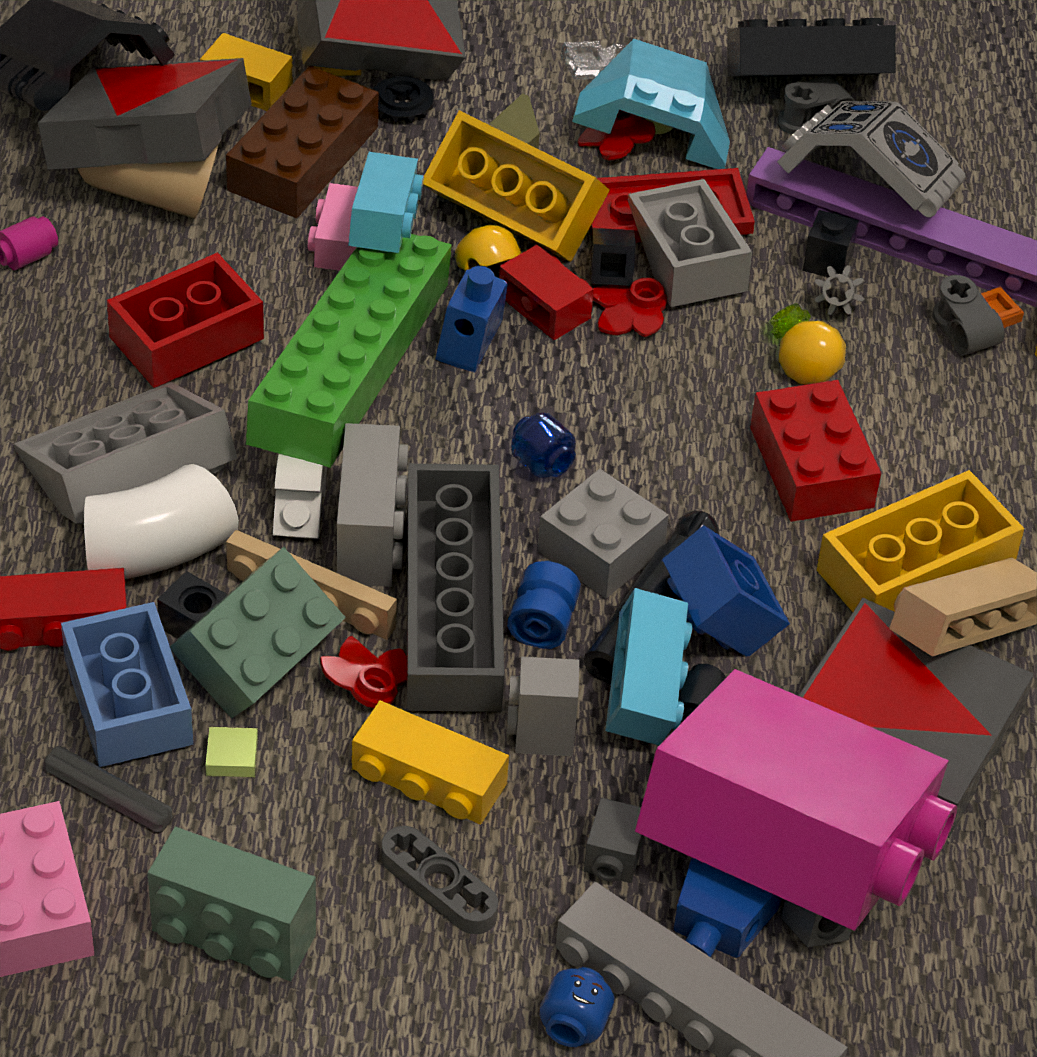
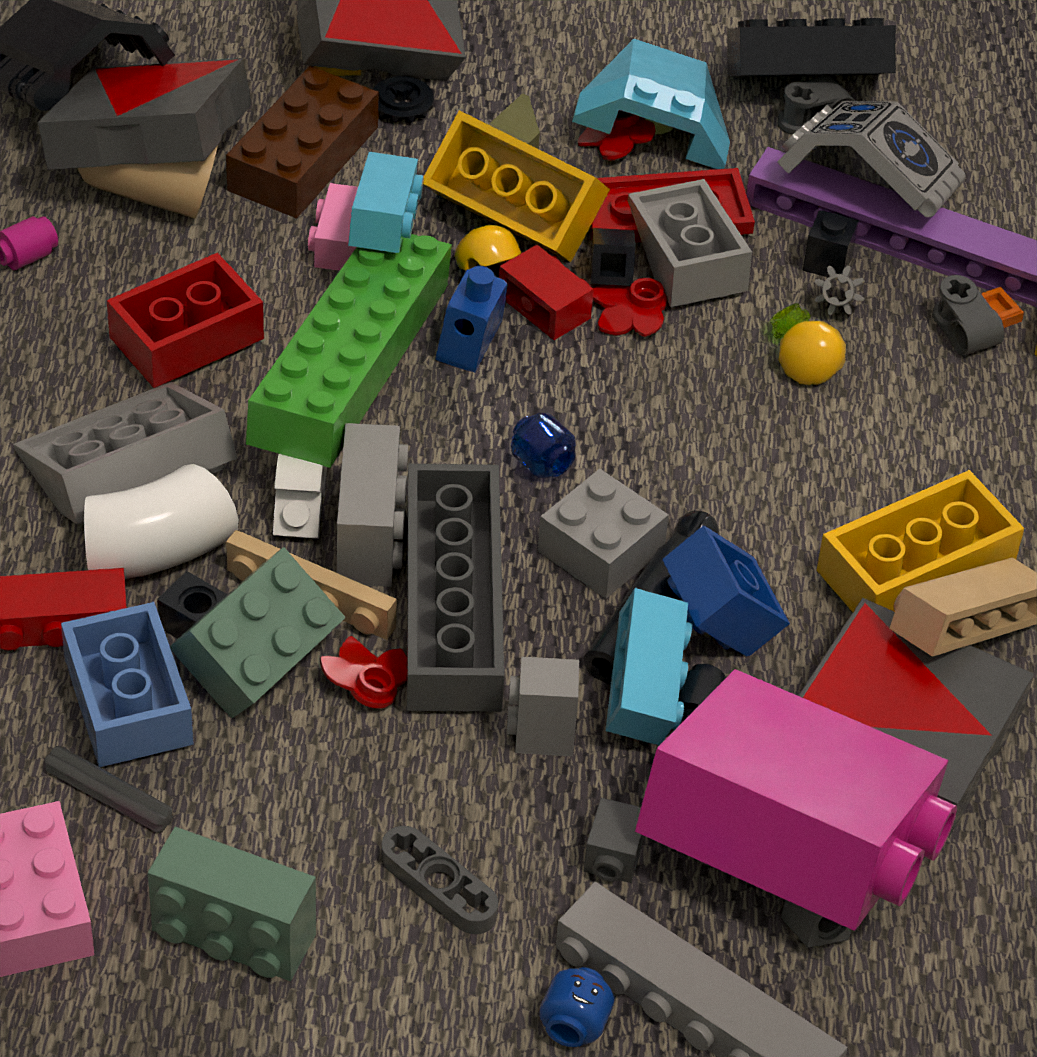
yellow brick [200,33,293,111] -> none
yellowish green tile [206,727,258,777] -> none
yellow brick [352,700,509,825] -> none
blue wheel [507,561,581,649] -> none
clear plate [560,41,626,80] -> none
blue torso [674,858,782,958] -> none
red brick [750,380,881,522] -> none

